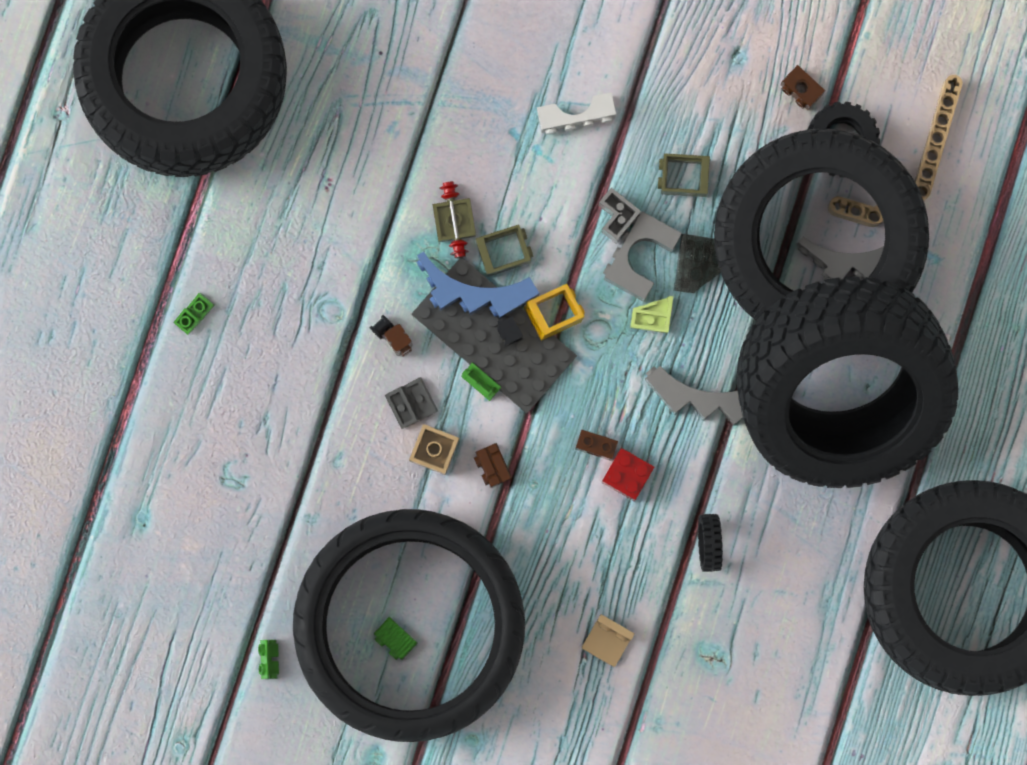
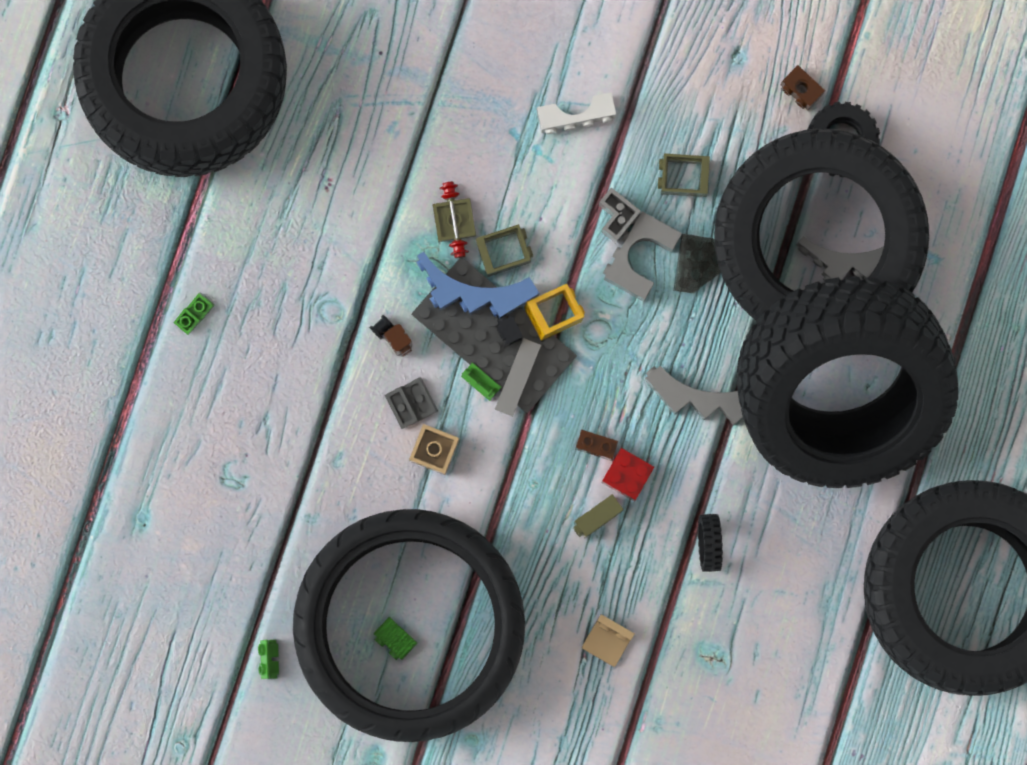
reddish brown brick [474,443,512,488] -> none
yellowish green wing [630,296,673,333] -> none
tan beam [828,75,963,227] -> none
none -> light grey tile [495,338,541,417]
none -> olive window [573,494,624,538]

